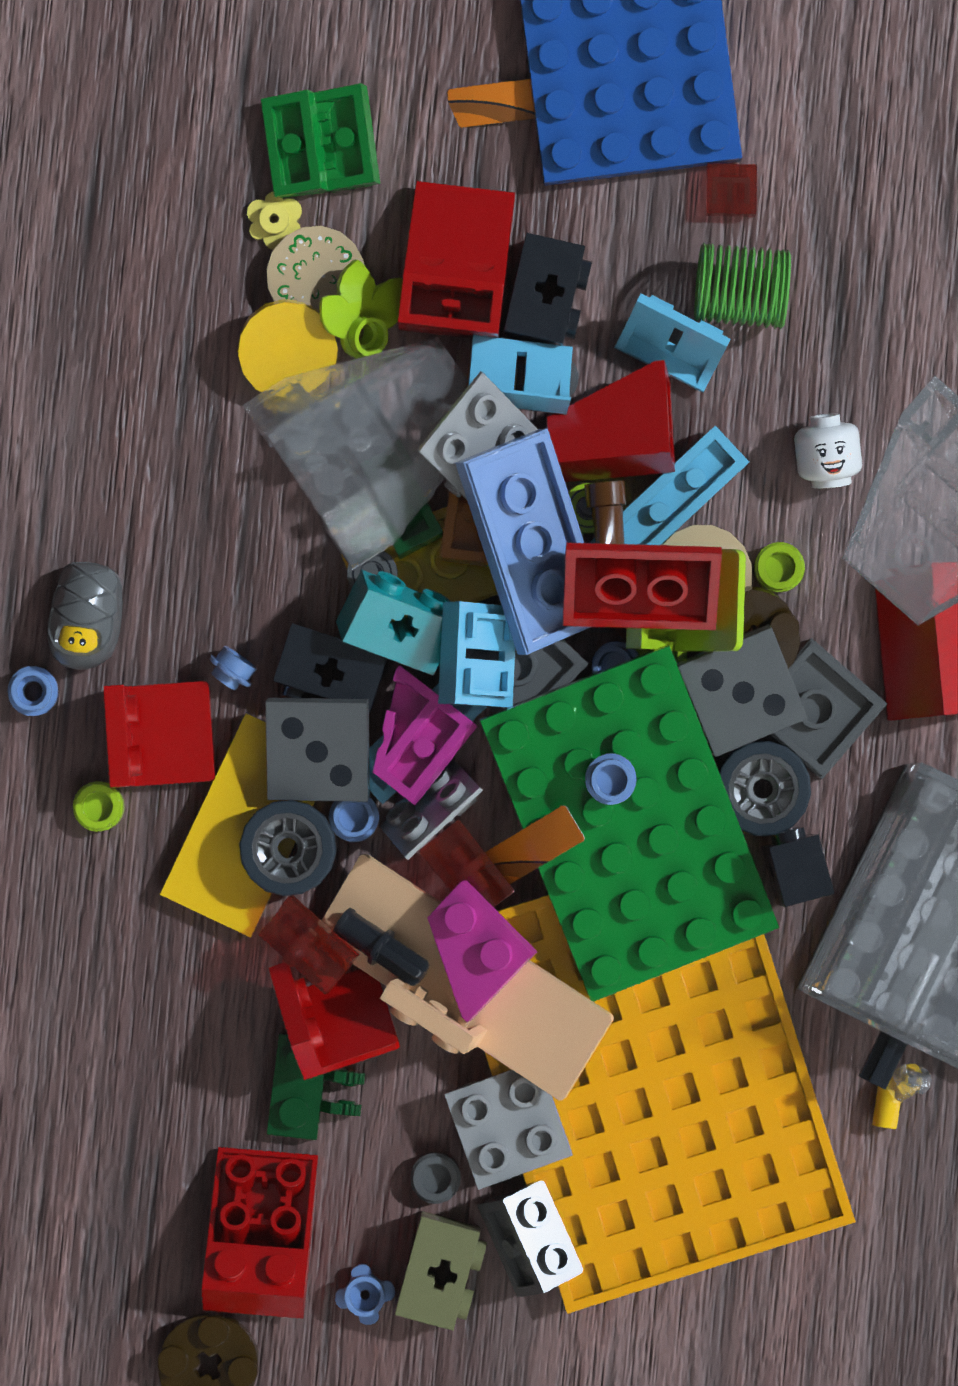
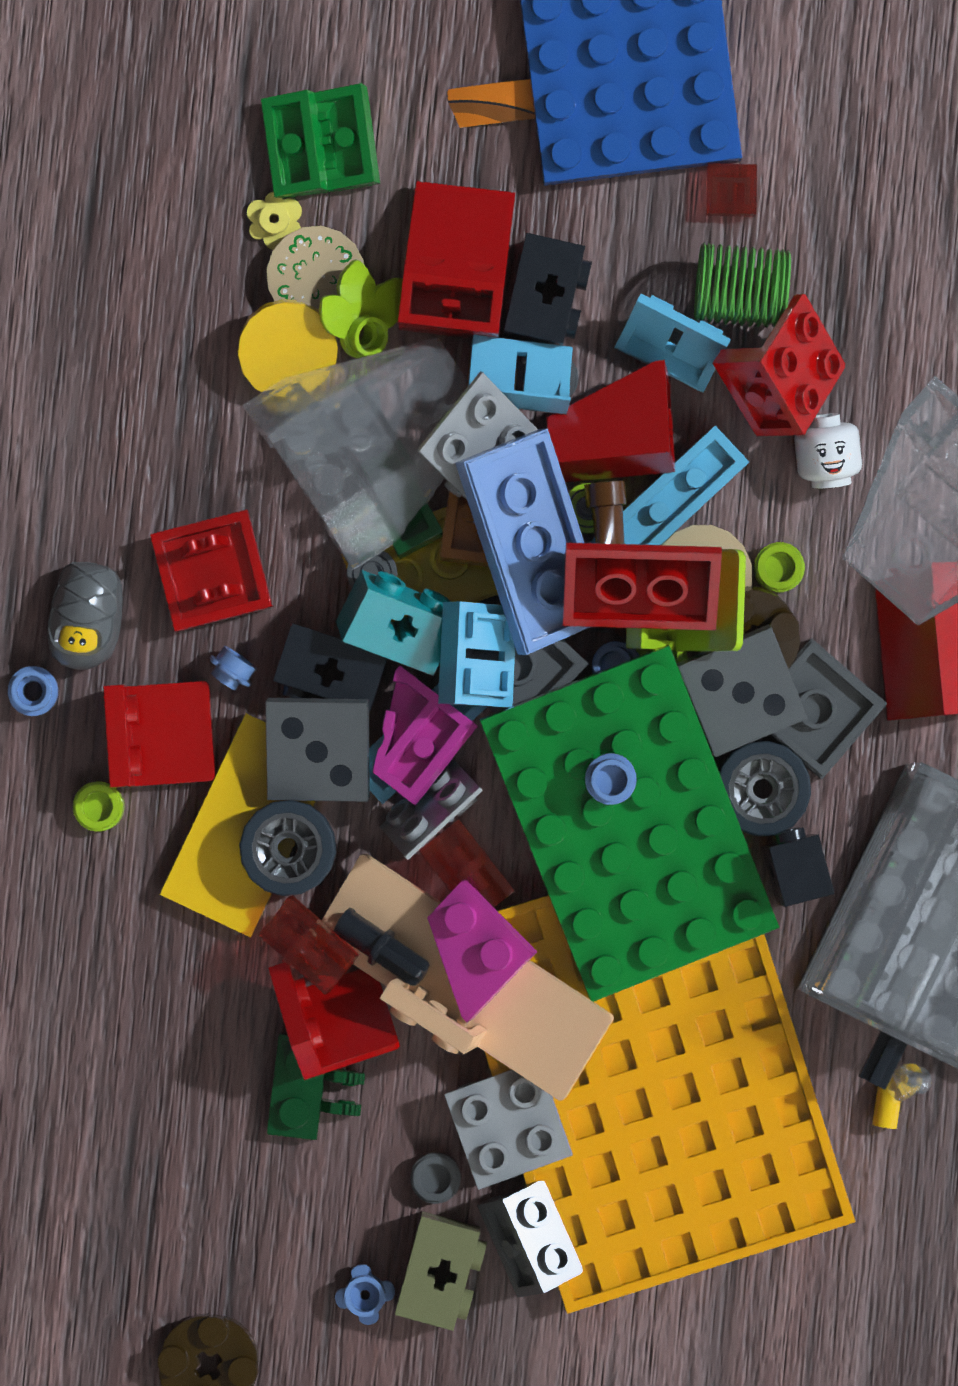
red slope [202,1147,318,1319] -> none
medium blue plate [329,798,379,842] -> none
orange sticker [478,805,585,891] -> none
none -> red plate [150,510,273,632]
none -> red bracket [712,294,845,436]

